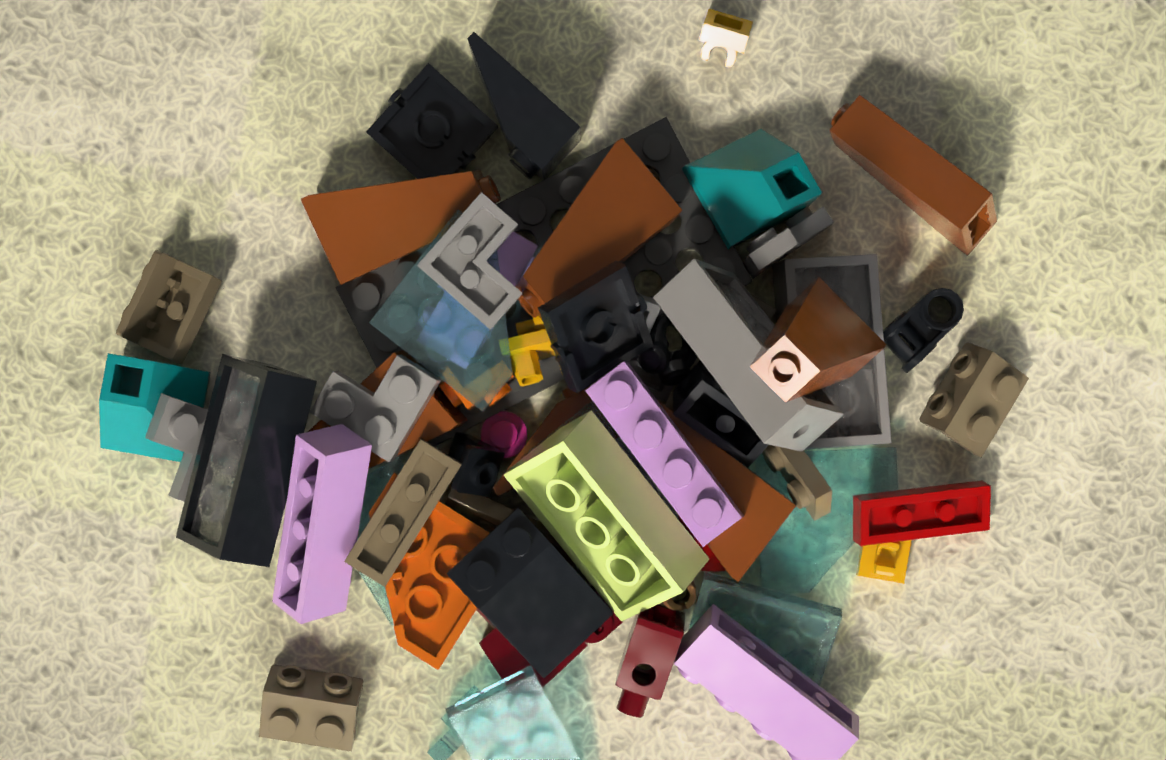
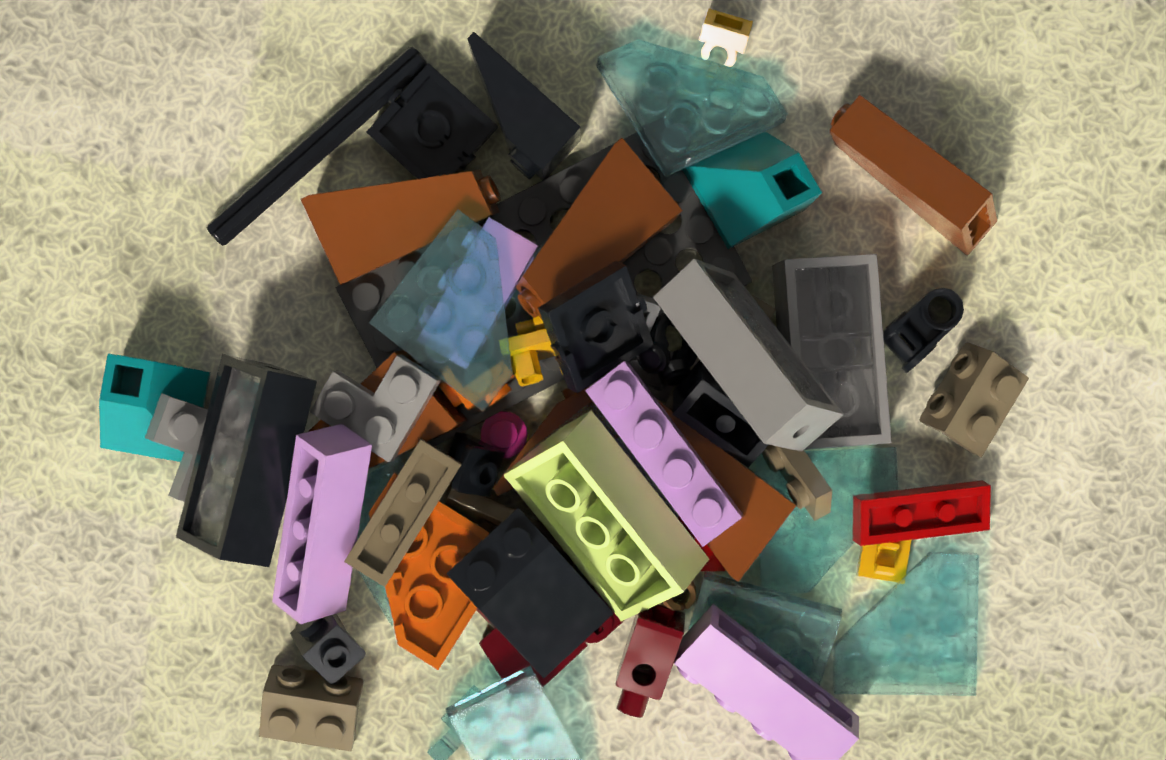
dark tan bracket [116,250,222,365] -> none
light grey plate [417,192,523,330] -> none
light grey plate [743,207,833,279] -> none
dark orange slope [750,277,886,403] -> none
none -> black axle [206,47,427,246]
none -> black bracket [290,614,366,684]
none -> clear light blue plate [596,39,788,177]
none -> clear light blue plate [833,552,979,696]

